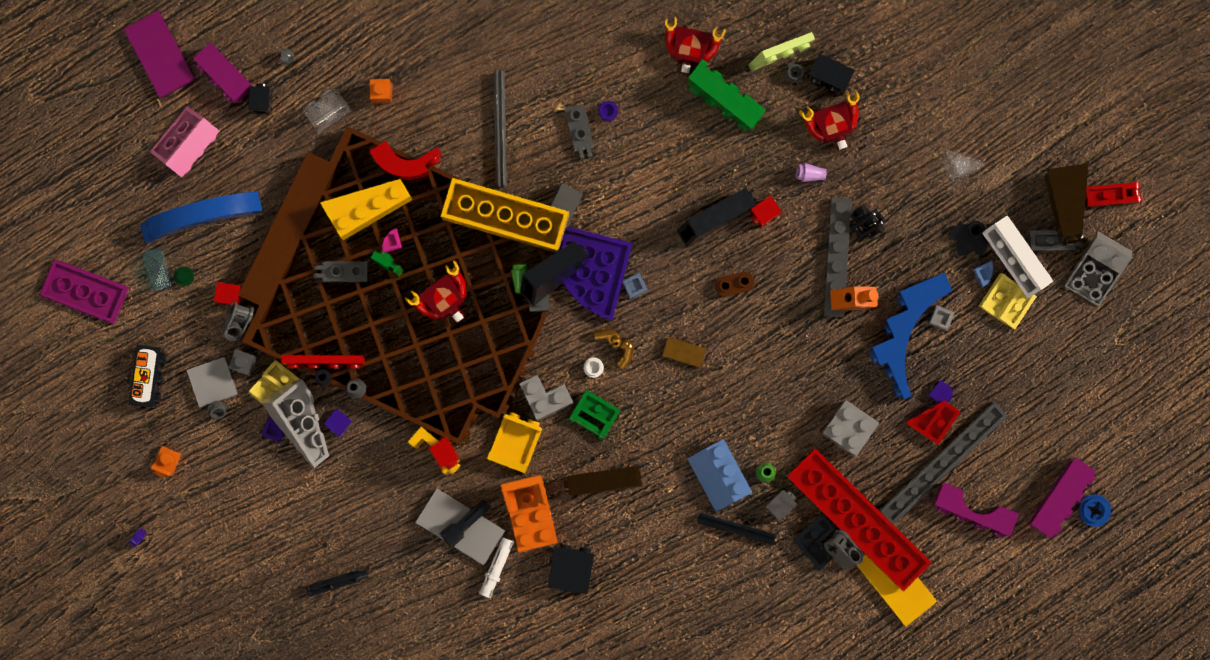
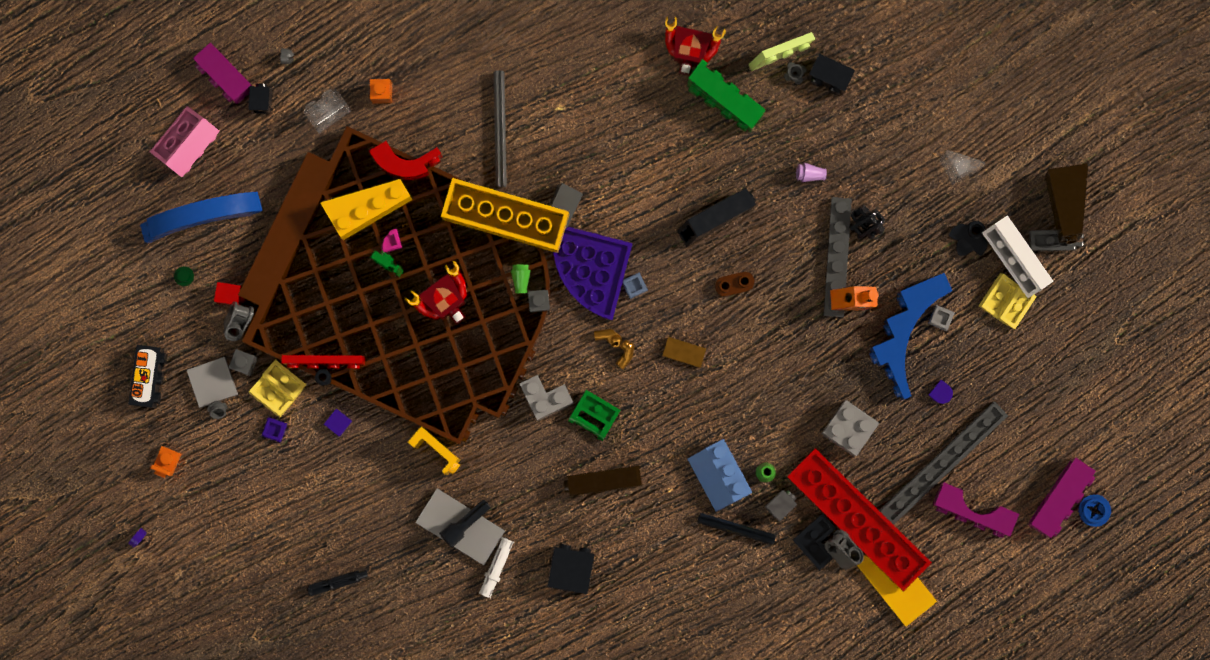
magenta tile [39,259,129,324] -> none
magenta tile [124,11,196,98] -> none
clear light blue slope [142,248,172,291] -> none
light grey wedge [262,379,329,468] -> none
dark grey hinge [313,261,368,282] -> none
dark grey cone [346,379,366,399] -> none
red brick [429,437,461,470] -> none
yellow panel [487,412,542,474] -> none
orange bracket [501,475,558,552] -> none
black slope [520,241,588,306] -> none
dark grey hinge [564,104,594,159] -> none
white plate [584,358,604,378] -> none
dark purple tile [598,101,618,122] -> none
red brick [749,196,782,228] -> none
torso [799,90,859,152] -> none
red wing [906,400,961,445] -> none
medium blue tile [973,261,994,287] -> none
light grey slope [1064,231,1132,306] -> none
red plate [1085,182,1142,208] -> none

